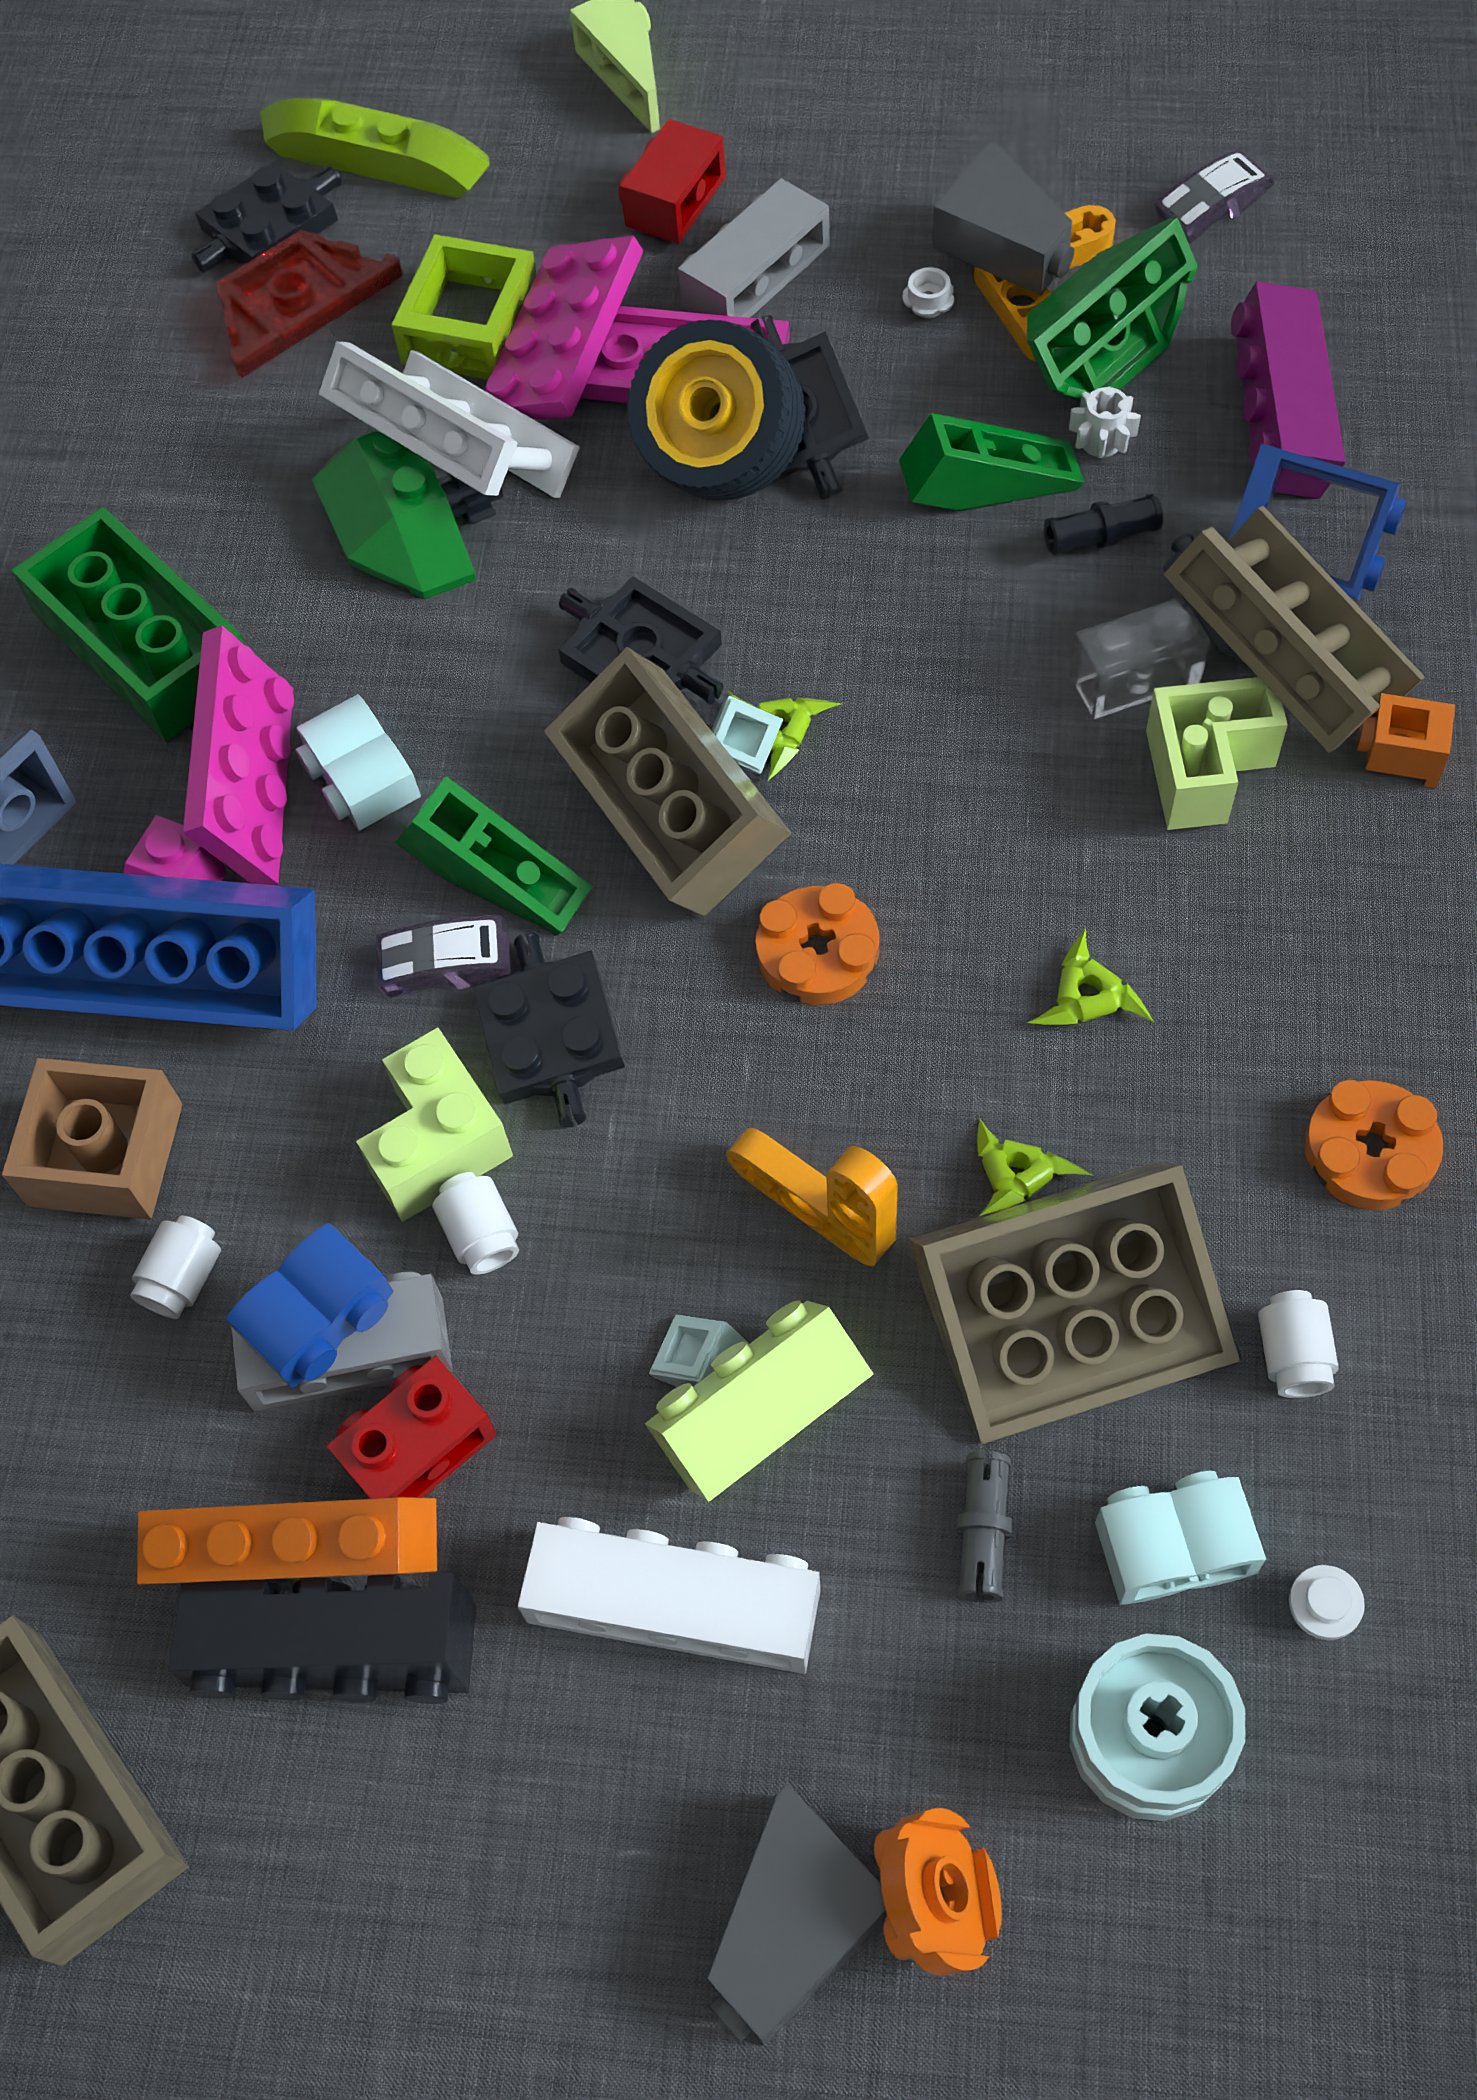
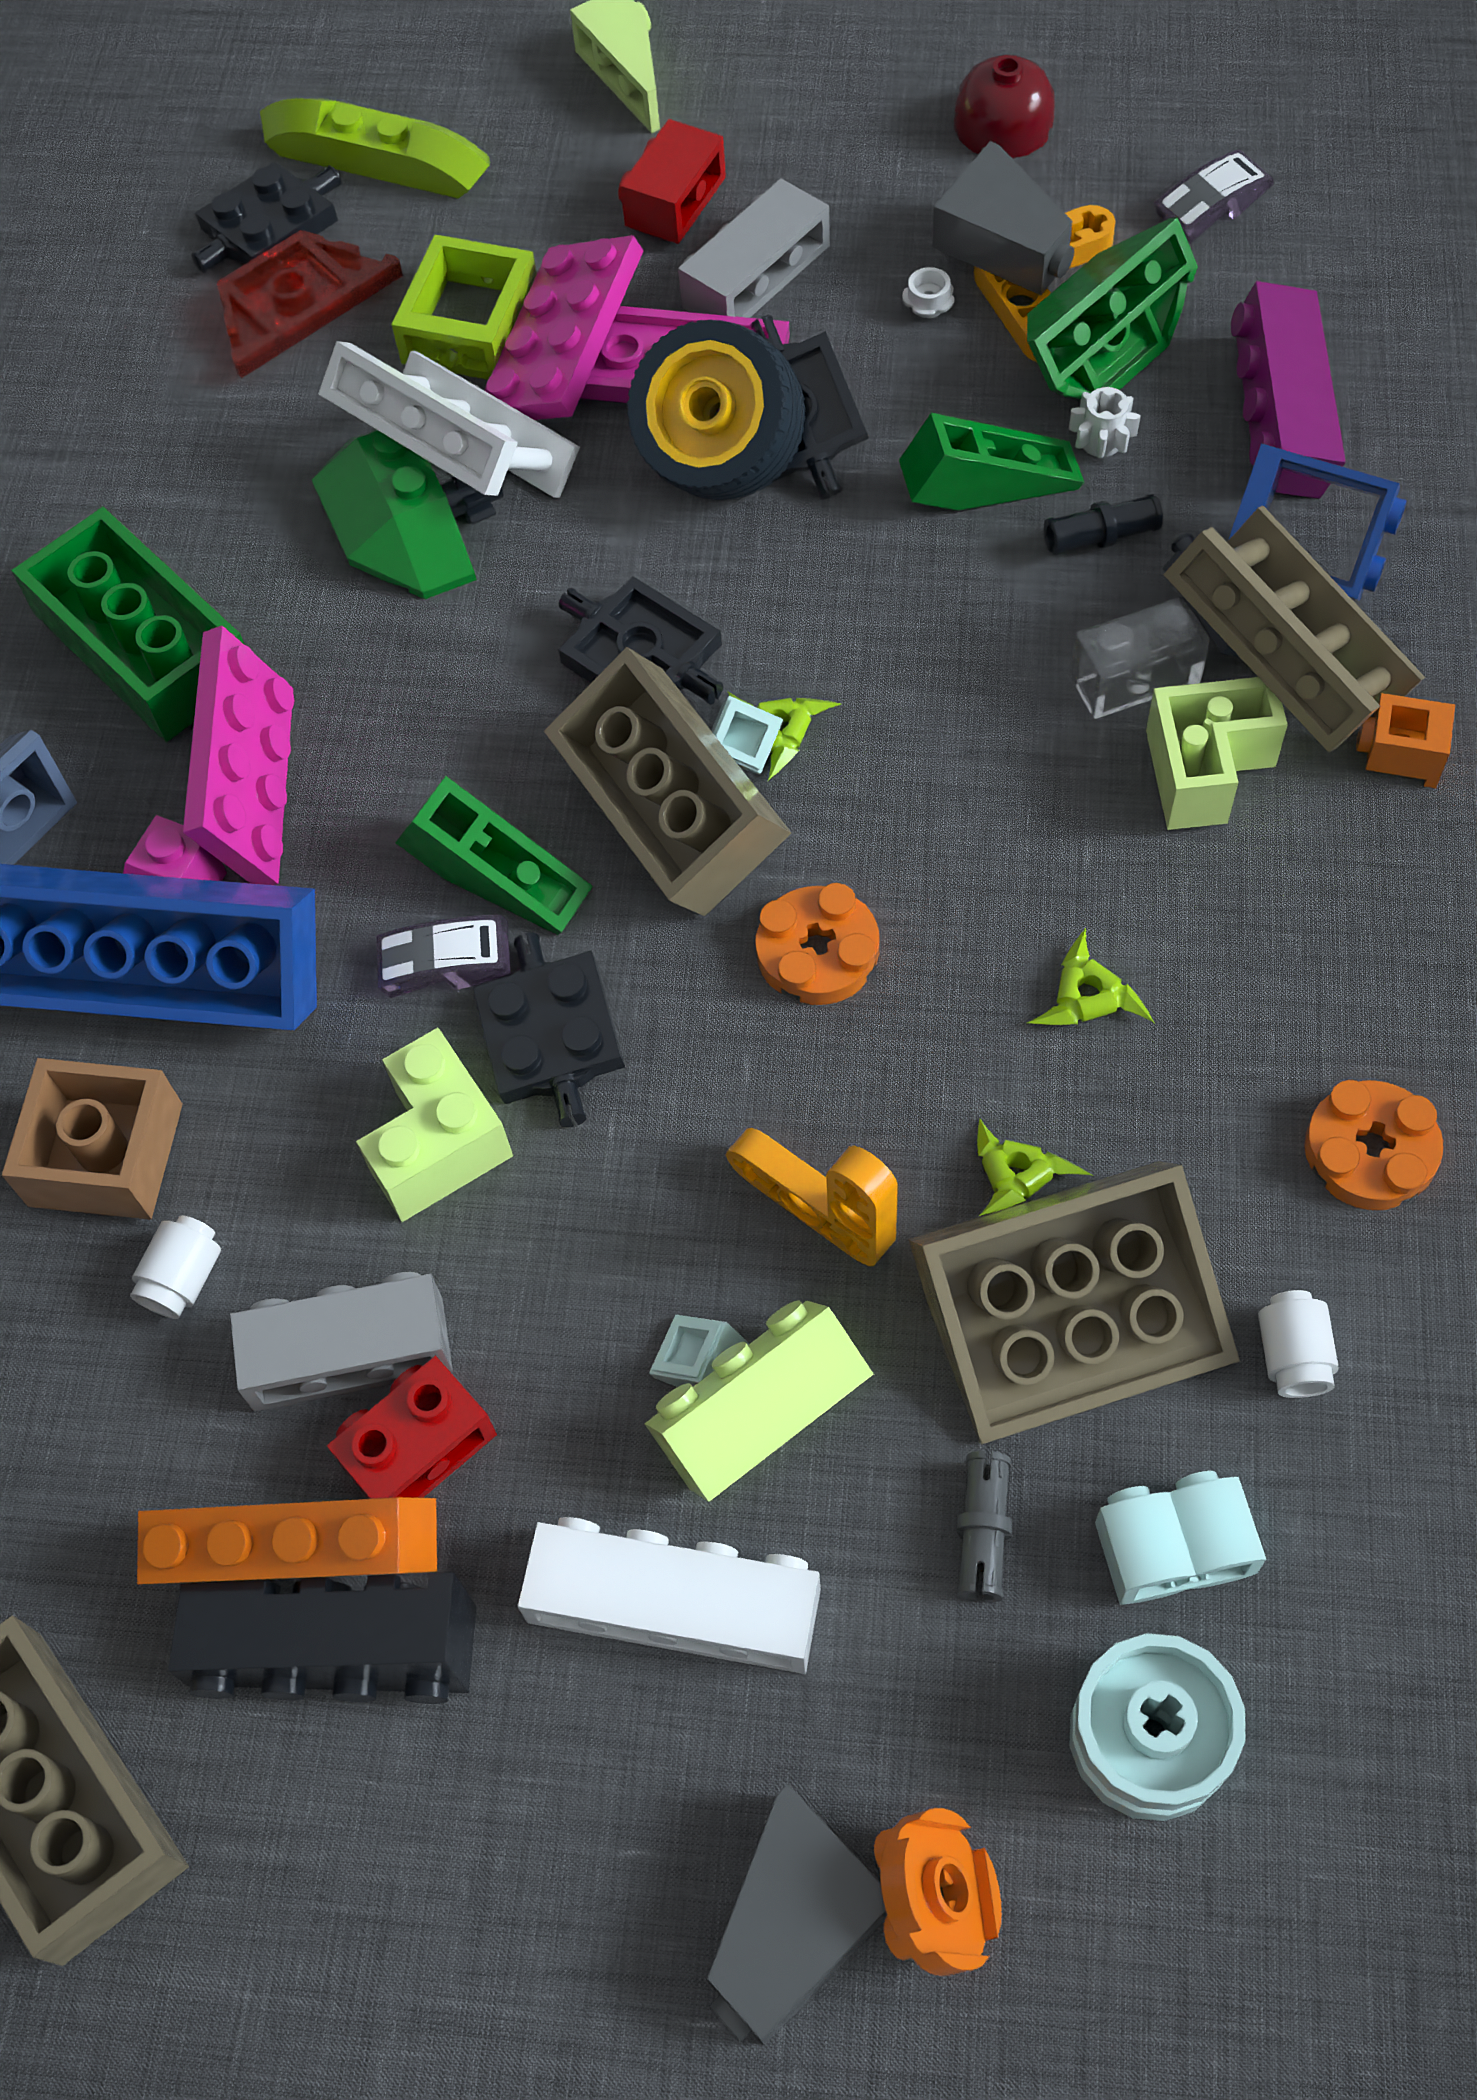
blue brick [226,1223,394,1388] -> none
light aqua brick [295,694,421,831] -> none
white brick [432,1172,519,1275] -> none
white plate [1289,1565,1364,1640] -> none
none -> dark red cylinder [954,55,1055,159]

